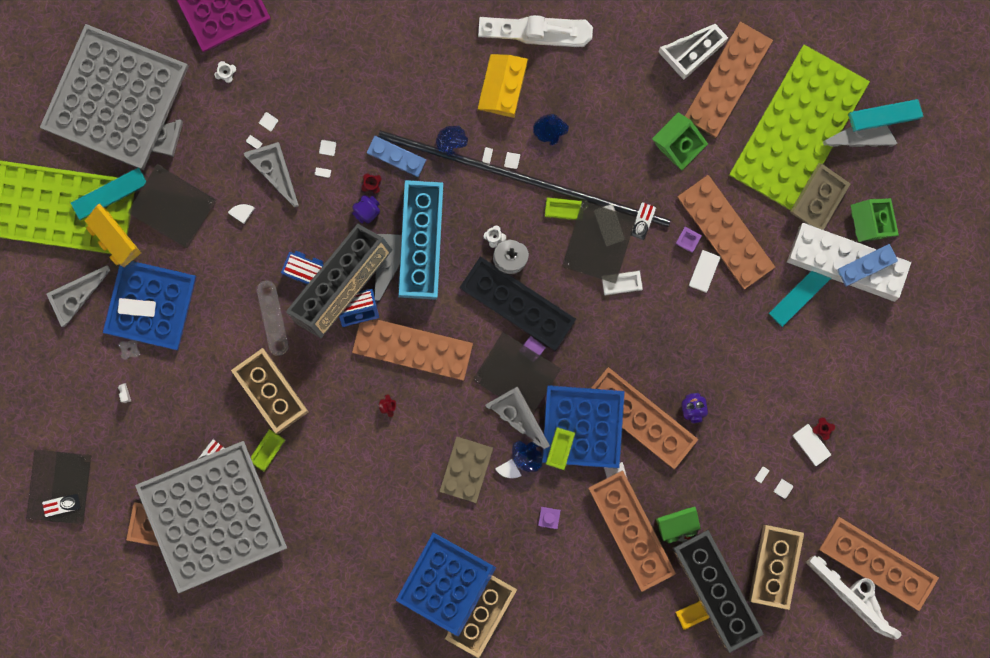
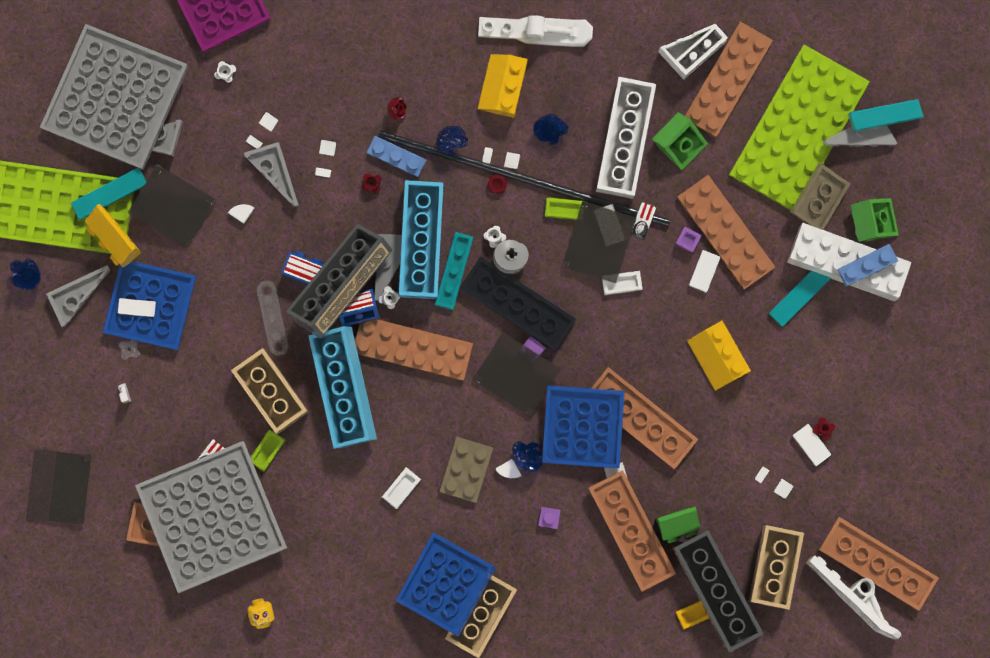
sticker [42,494,81,517] -> none
dark purple head [352,195,380,224] -> none
dark red plate [379,394,396,417] -> none
light grey wing [486,387,550,449] -> none
lime tile [546,427,575,470] -> none
dark purple head [681,393,708,423] -> none
none -> clear blue hair [10,259,41,290]
none -> yellow head [247,598,275,629]
none -> medium azure brick [309,326,377,449]
none -> white plate [378,286,400,309]
none -> white tile [382,467,421,509]
none -> dark red plate [387,97,407,121]
none -> teal tile [435,232,474,310]
none -> dark red tile [488,175,507,194]
none -> white brick [596,77,656,199]
none -> yellow slope [687,321,751,391]

